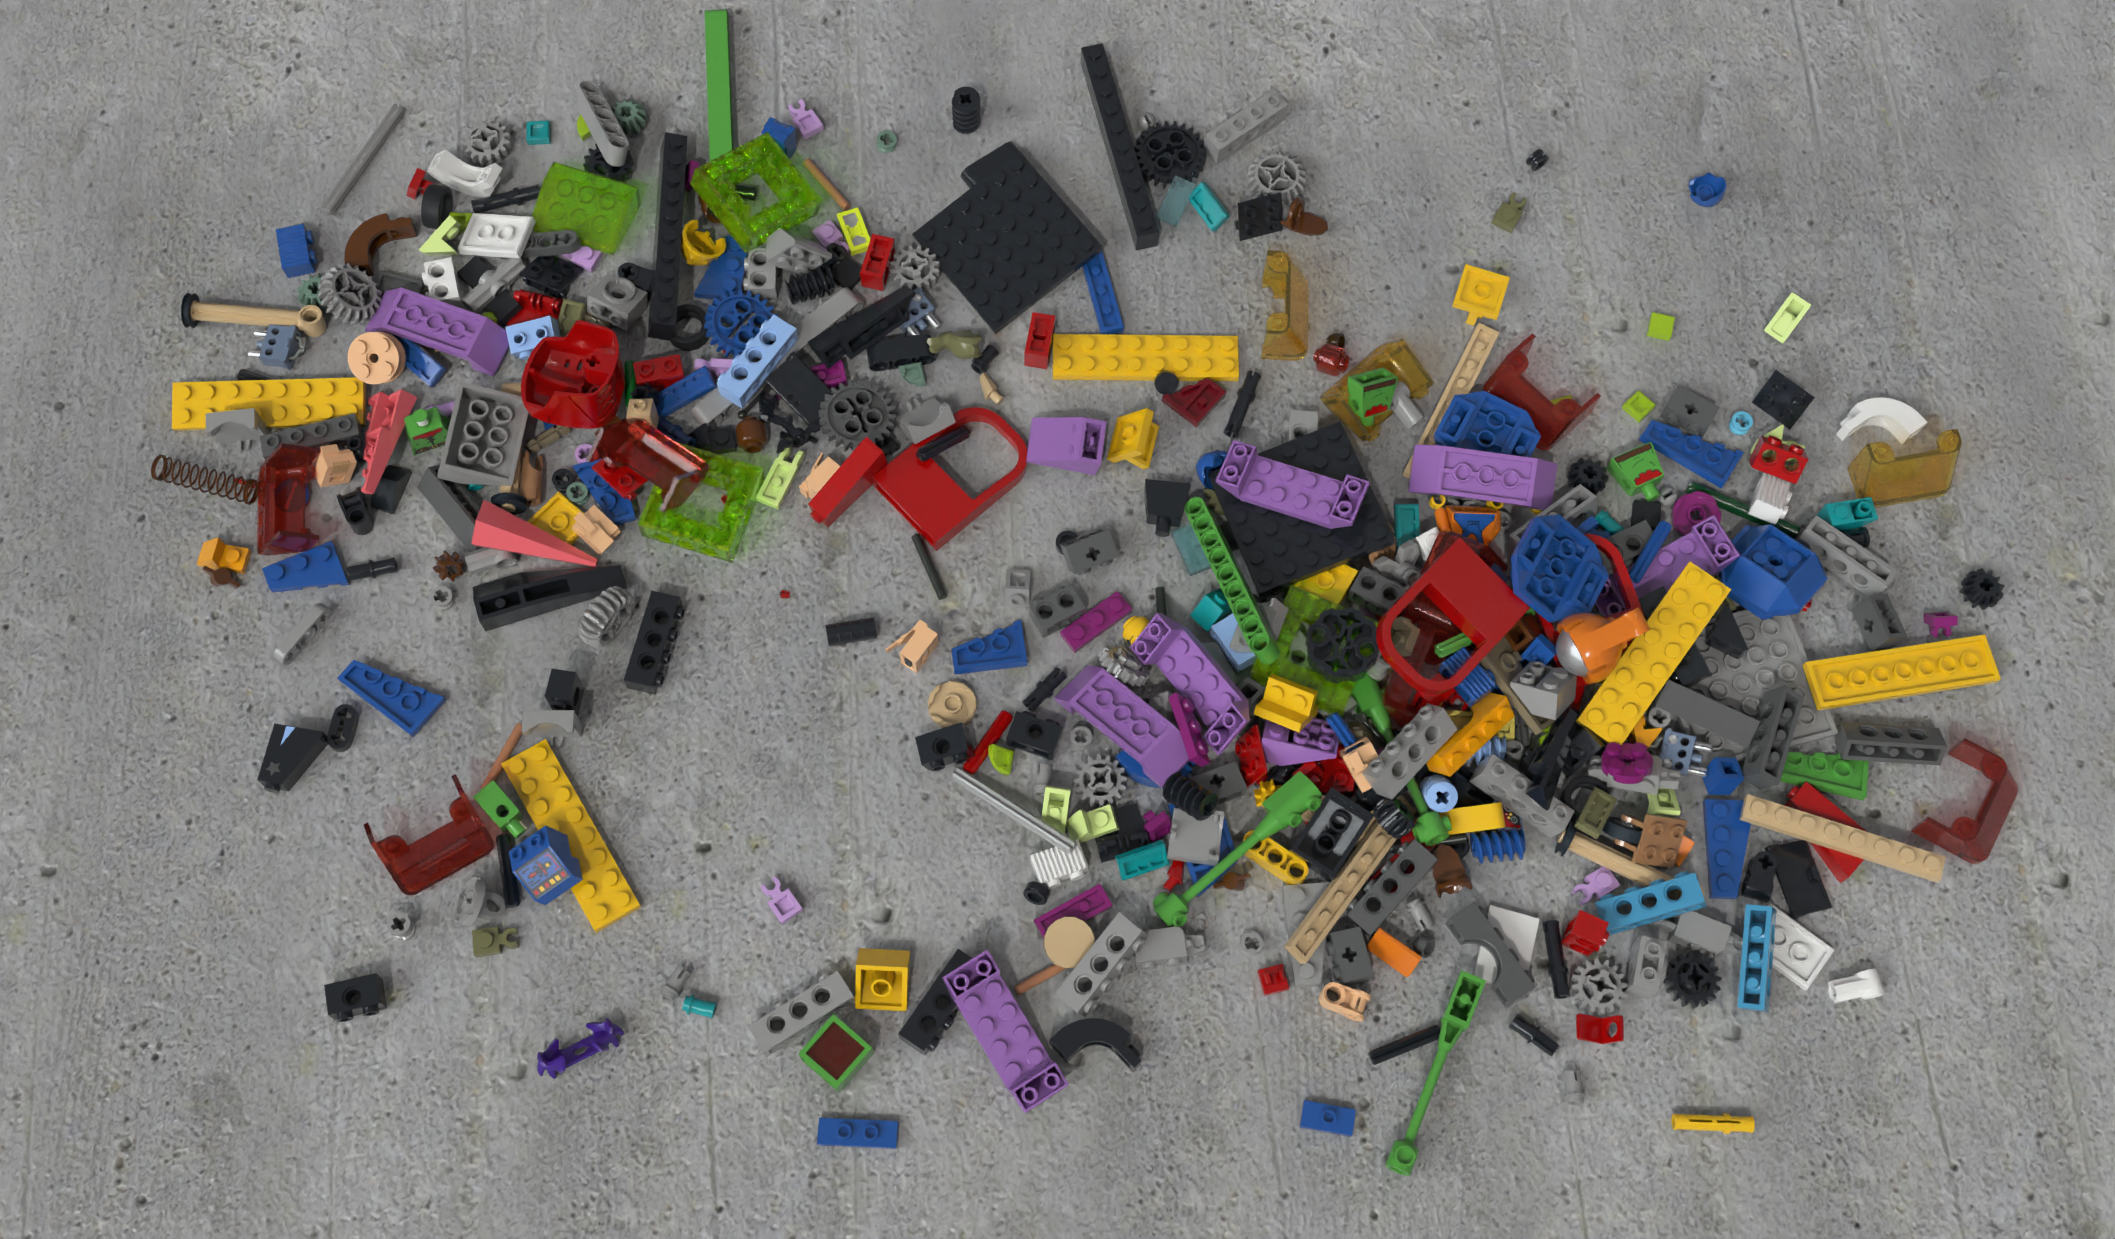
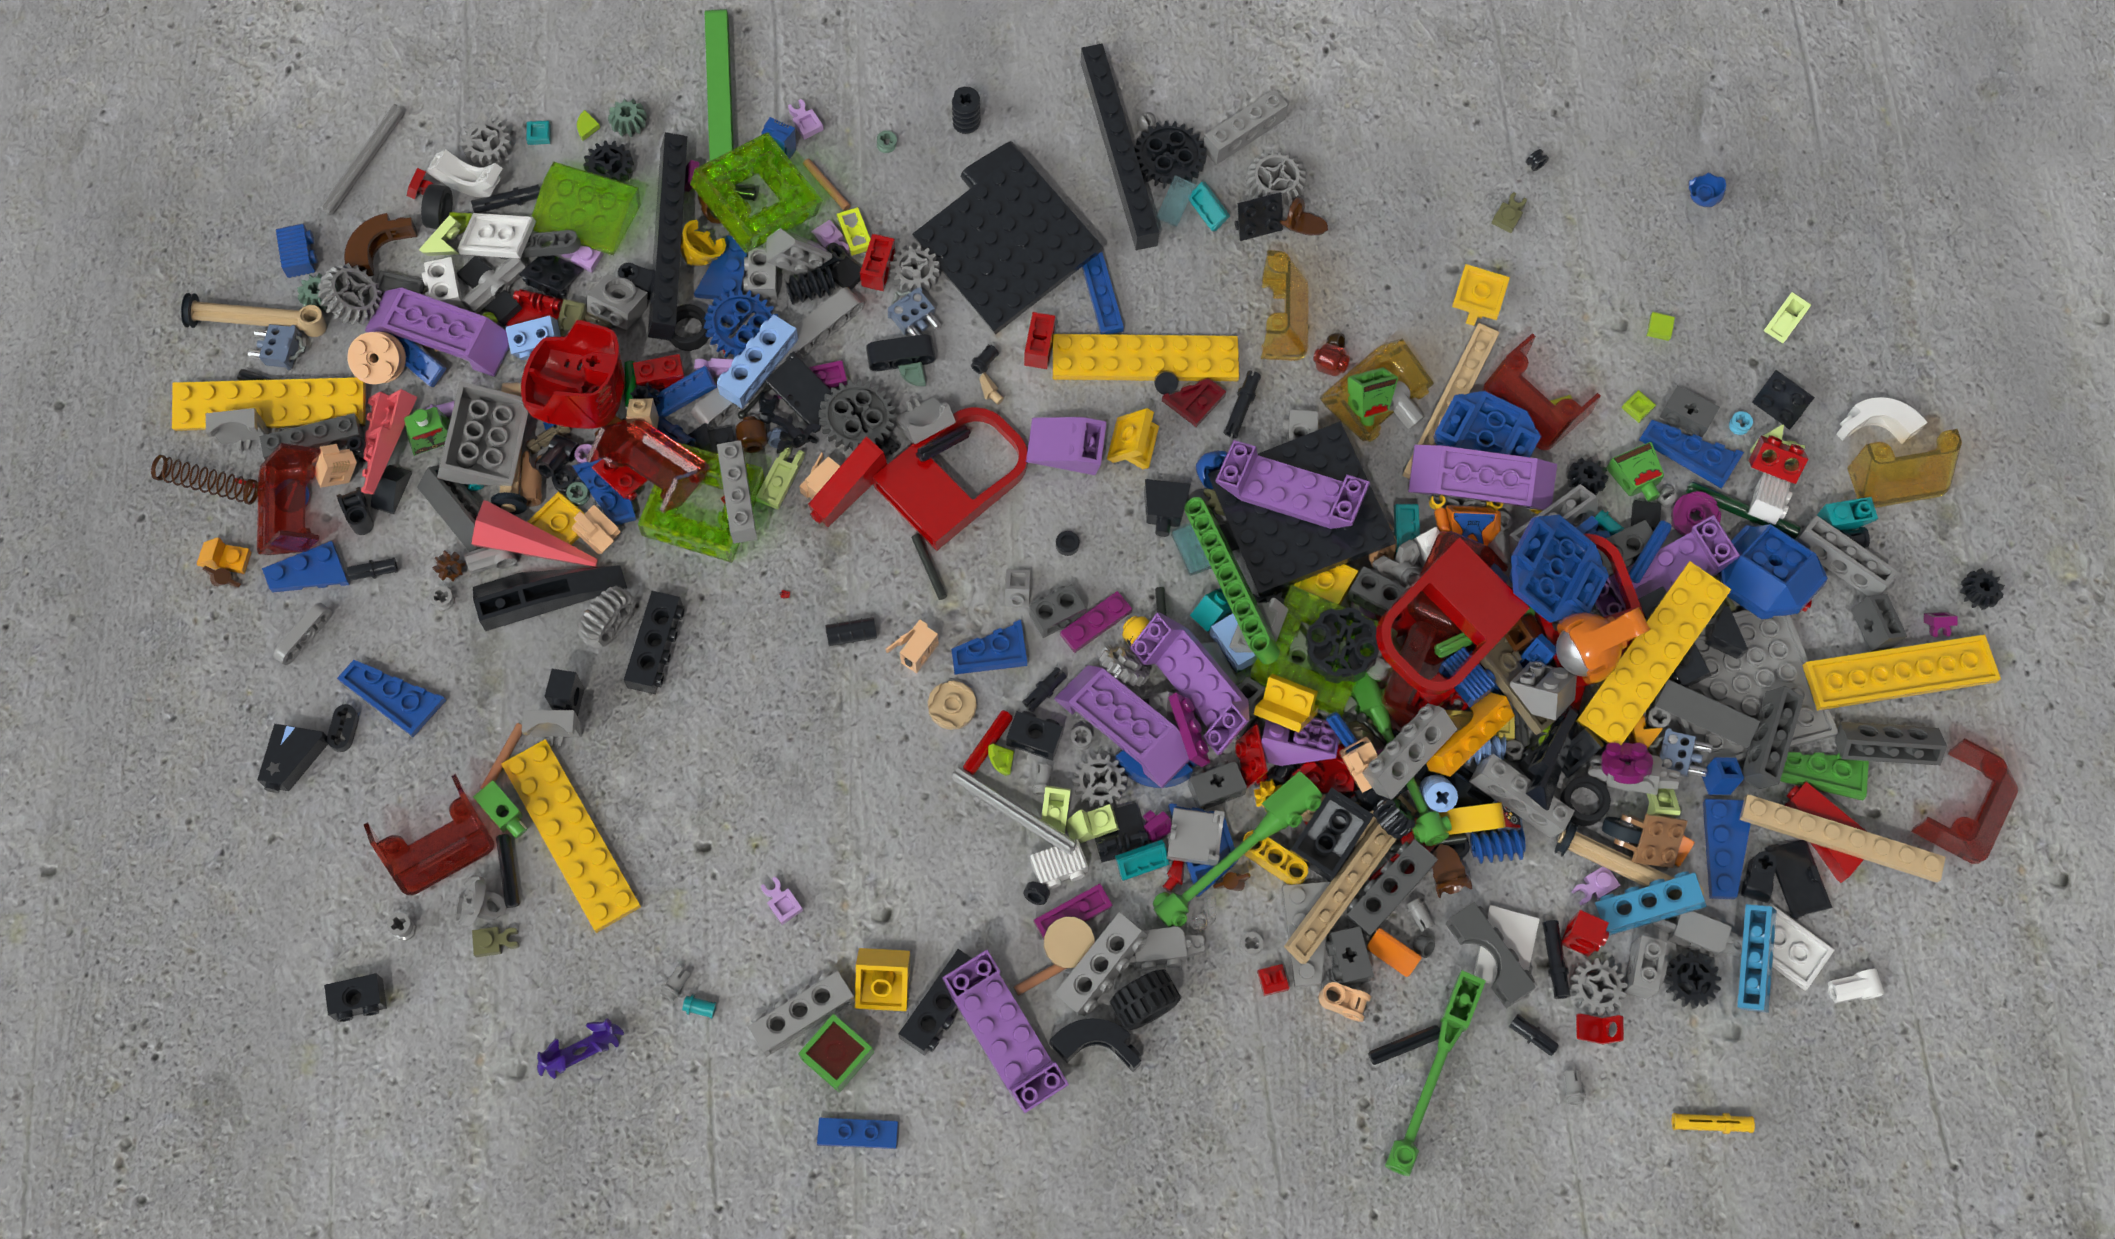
blue piece [509,826,583,905] -> none
light grey beam [576,81,629,166] -> none
black wedge [808,286,916,369] -> none
black brick [915,722,975,771] -> none
olive animal [926,330,982,359] -> none
dark grey brick [1060,527,1119,575] -> none
black piece [1163,772,1219,821] -> none
blue plate [1299,1100,1356,1137] -> none
dark tan bracket [1391,617,1420,656] -> none
olive plate [1574,787,1617,839] -> none
none -> black piece [536,434,580,478]
none -> light grey brick [717,440,758,544]
none -> sand blue plate [767,428,787,448]
none -> black tyre [1110,969,1181,1030]

